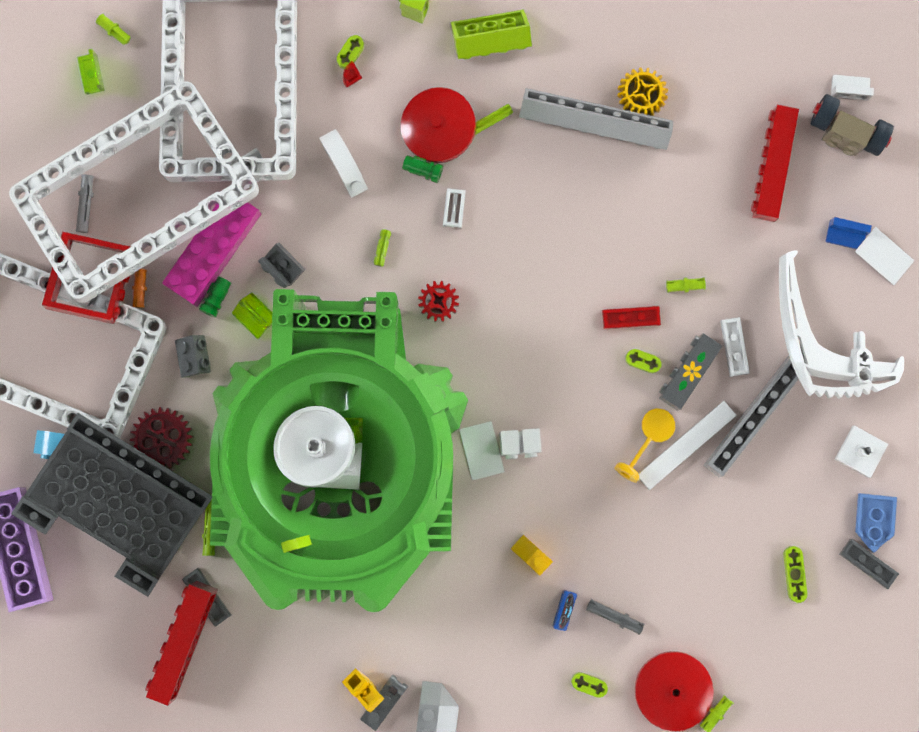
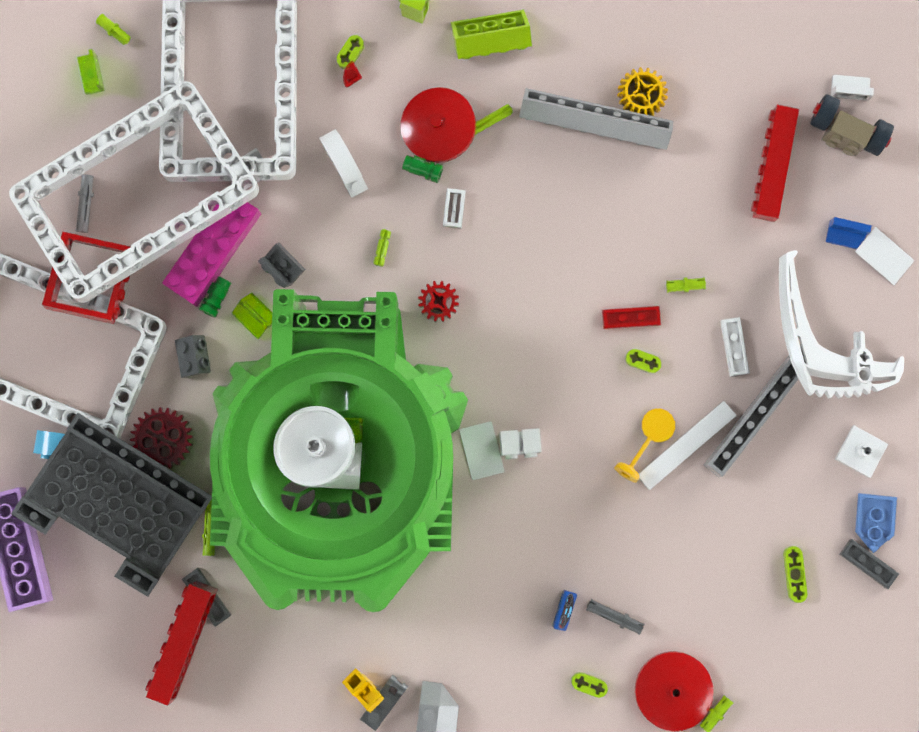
orange pin [132,269,147,308] -> none
lime beam [281,535,312,553] -> none
yellow slope [510,535,553,576] -> none
dark grey brick [659,333,722,411] -> none

